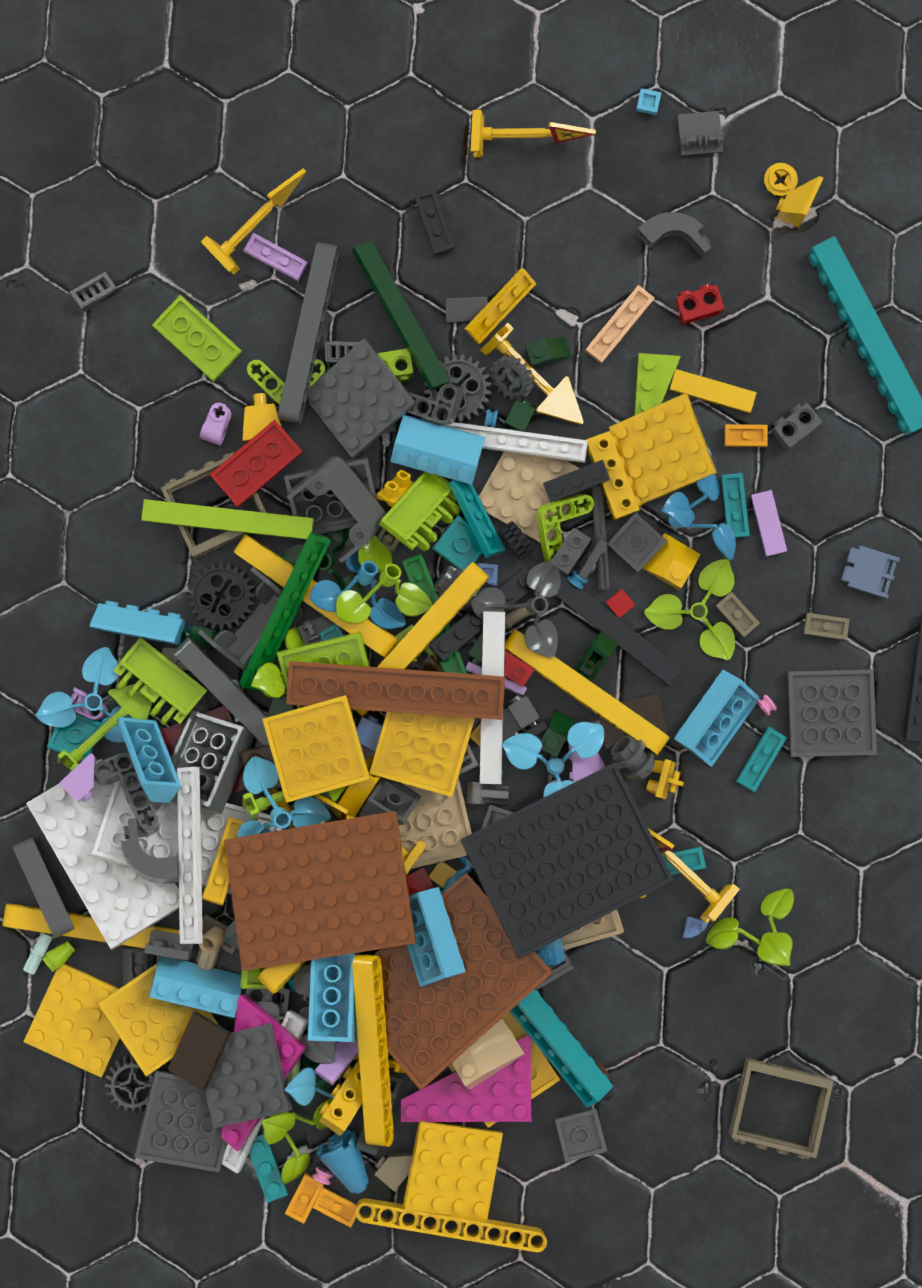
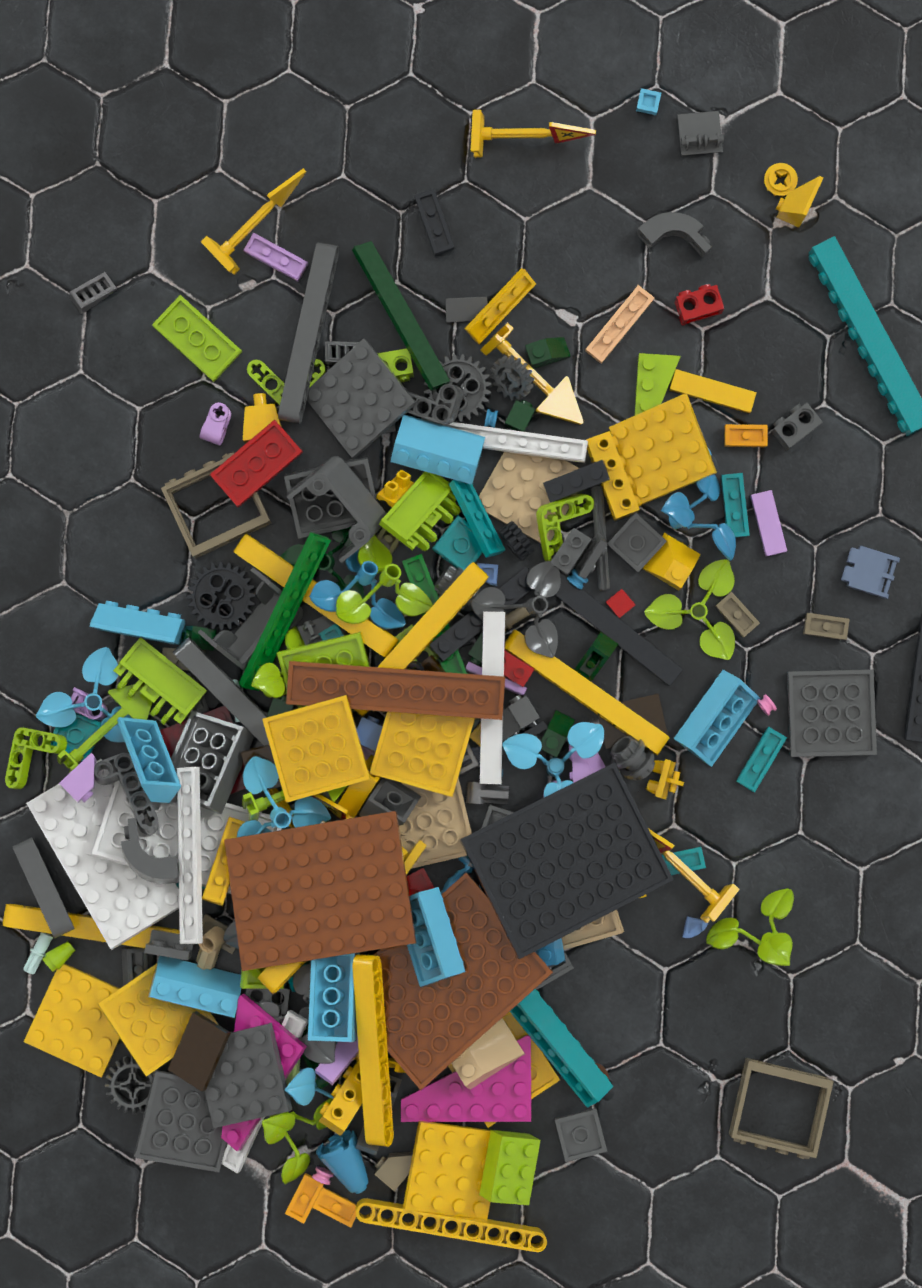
lime tile [141,499,314,540] -> none
teal plate [249,1133,288,1203] -> none
yellow tile [429,861,457,888] -> none
none -> lime beam [5,727,67,789]
none -> lime brick [479,1130,541,1205]

